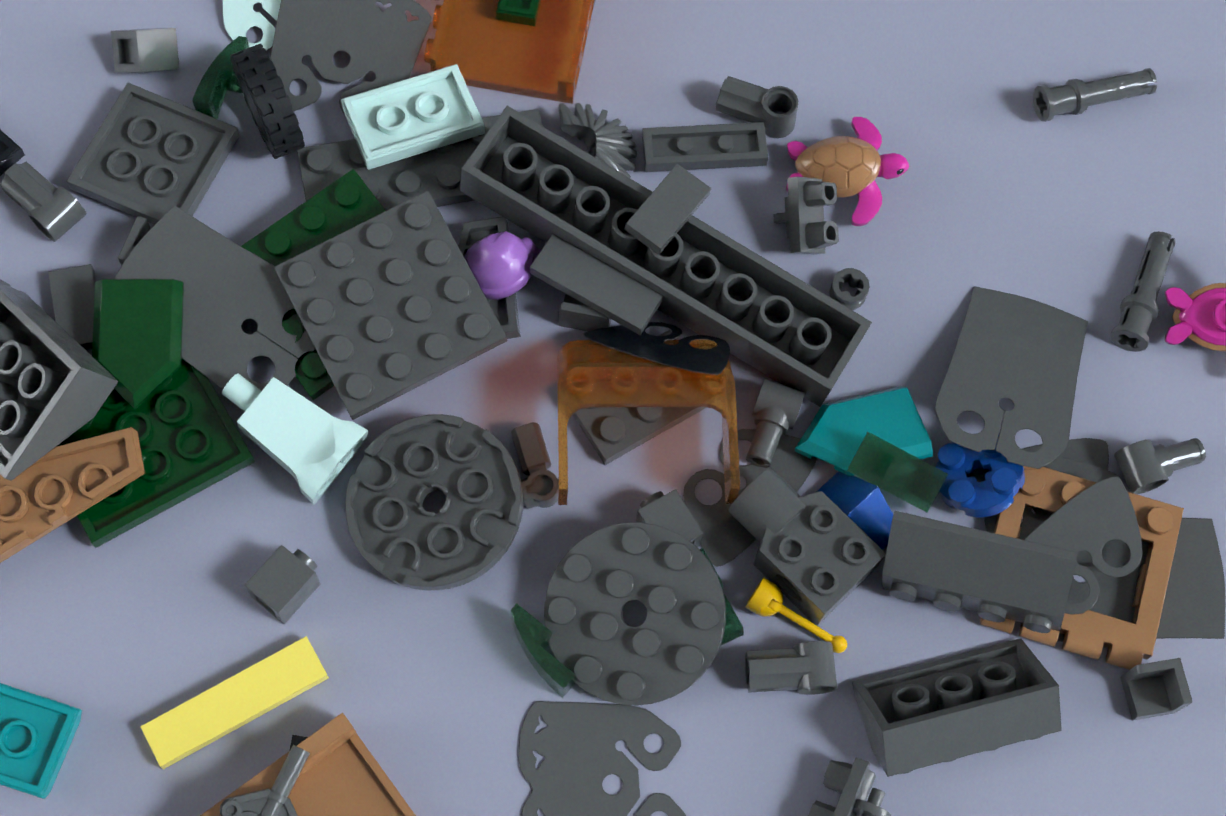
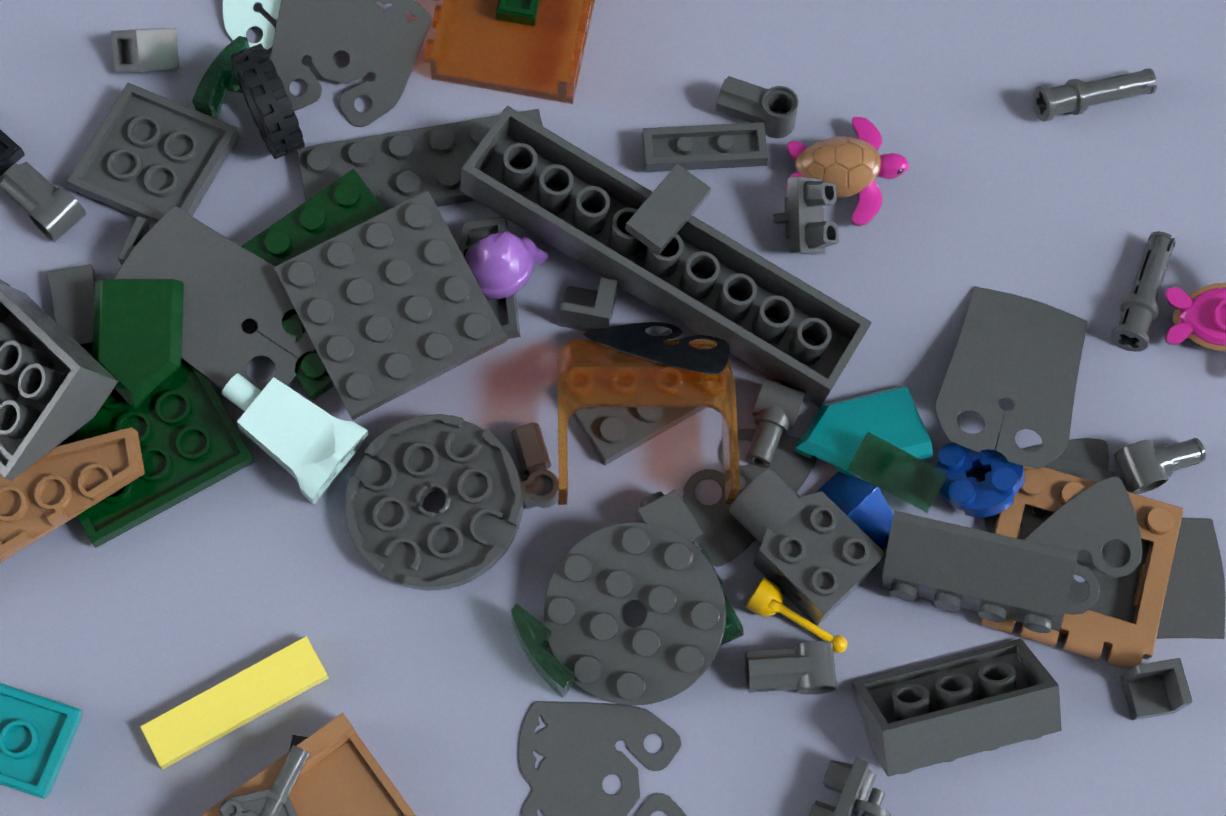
dark grey brick [244,544,320,624] -> none
light aqua tile [341,64,485,170] -> none
dark grey tile [530,234,663,335] -> none
dark grey hair [558,103,637,178] -> none
dark grey bush [829,268,870,310] -> none

